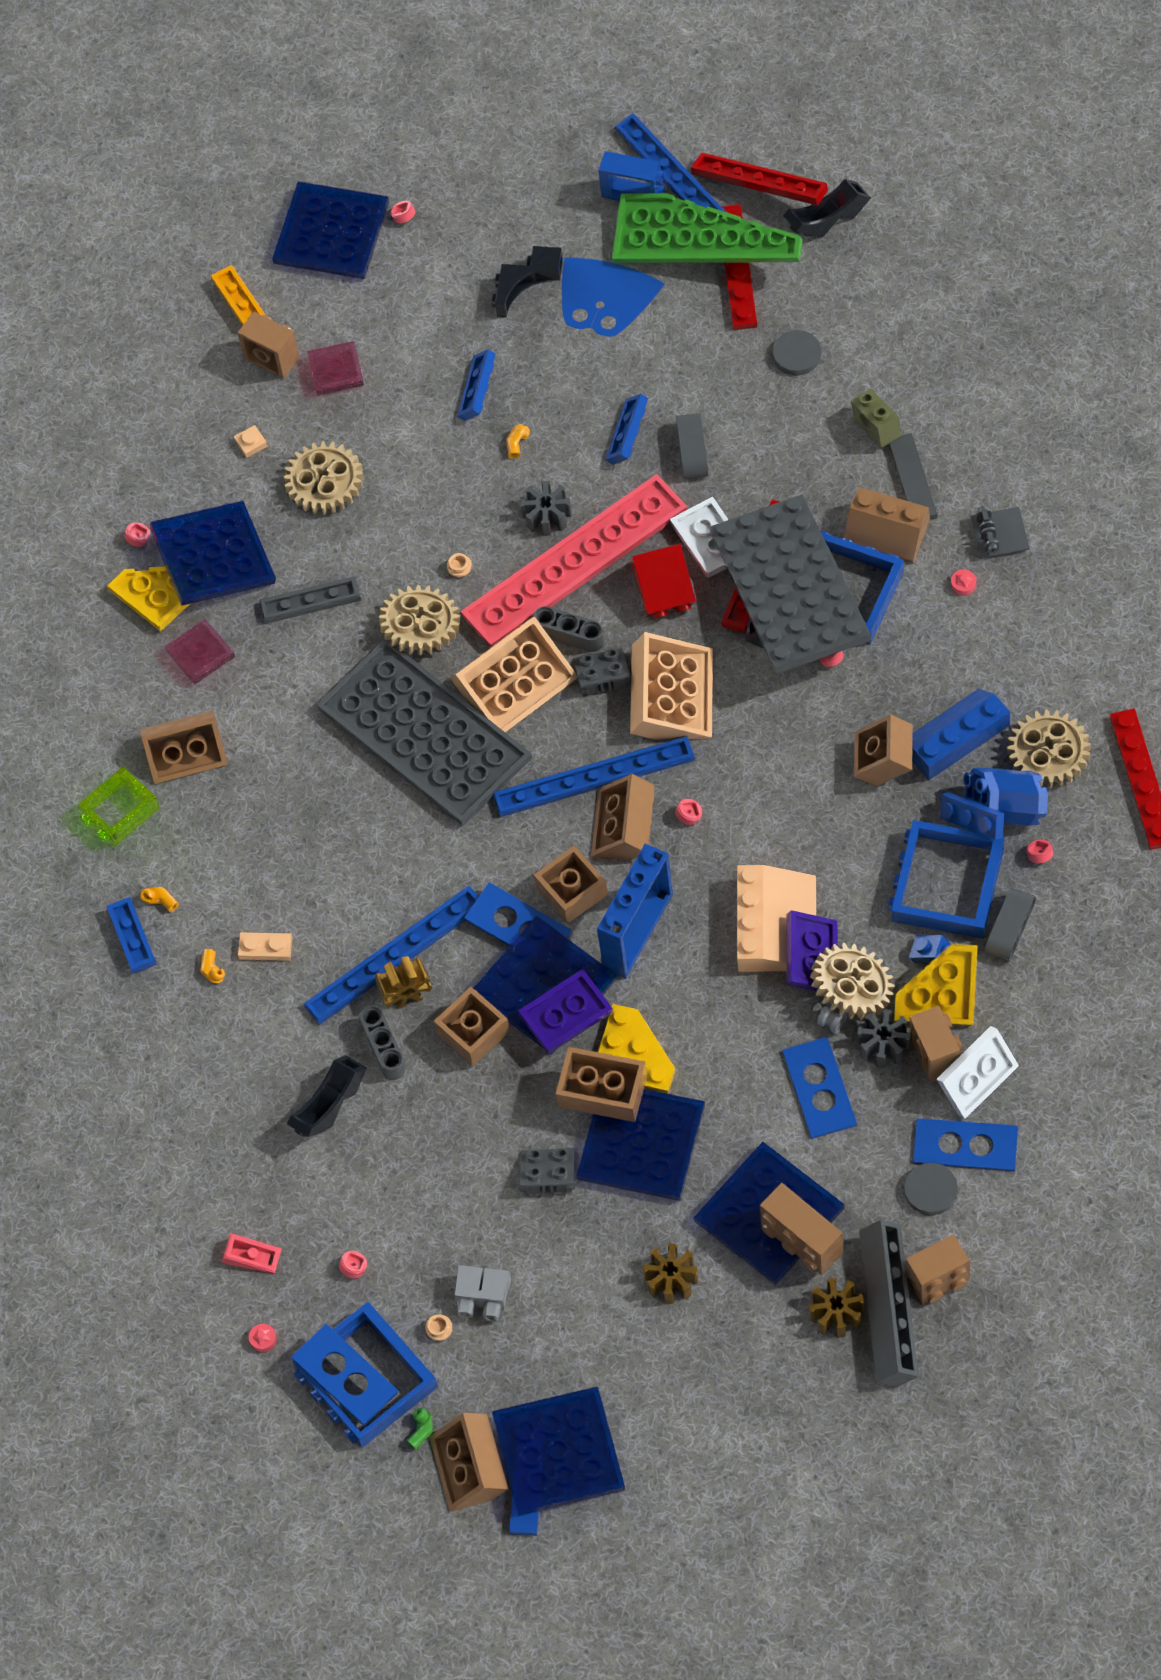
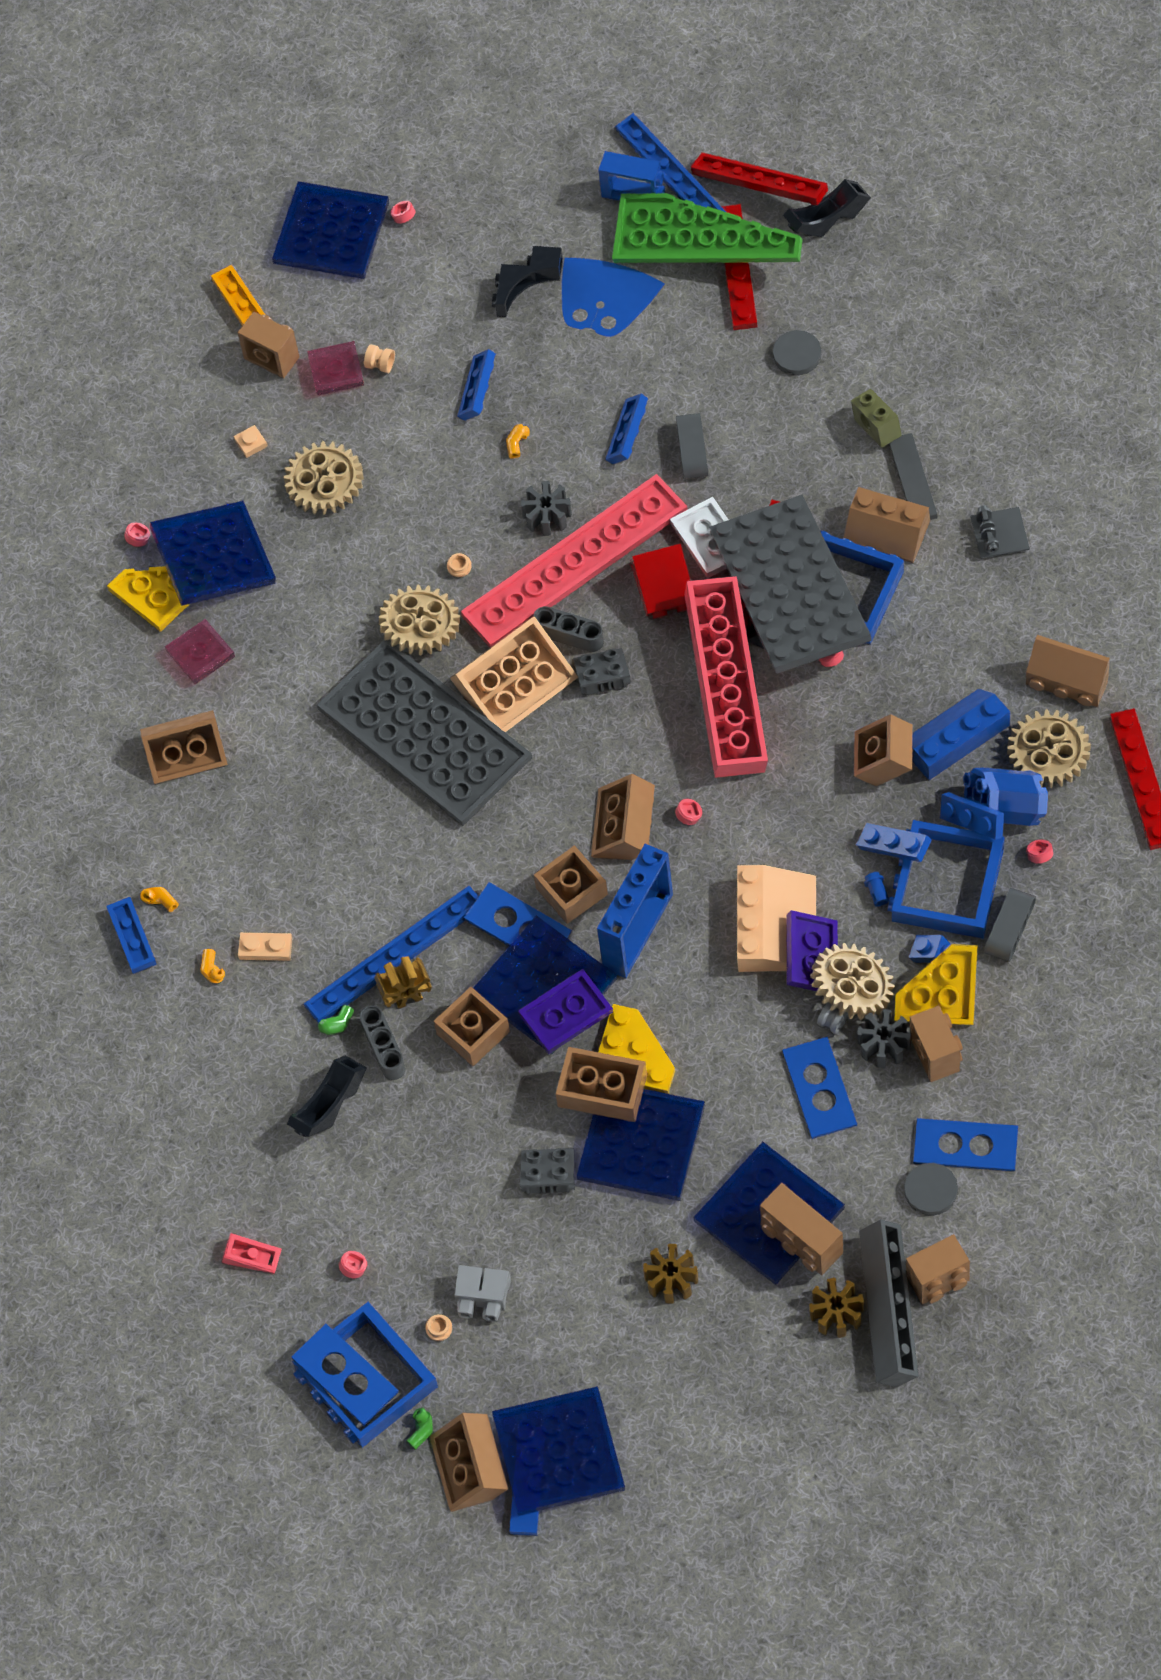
clear neon green window [78,766,160,847] -> none
coral tile [249,1324,277,1352] -> none
dark grey tile [259,576,361,624] -> none
blue tile [493,736,695,817] -> none
light nougat slope [630,632,713,739] -> none
white plate [936,1026,1019,1119] -> none
coral tile [951,569,976,595] -> none
none -> bright green arm [318,1005,354,1035]
none -> light nougat wheel [364,344,395,373]
none -> coral brick [684,576,768,778]
none -> plate [856,823,932,862]
none -> blue pin [864,872,890,907]
none -> medium nougat slope [1026,635,1110,707]

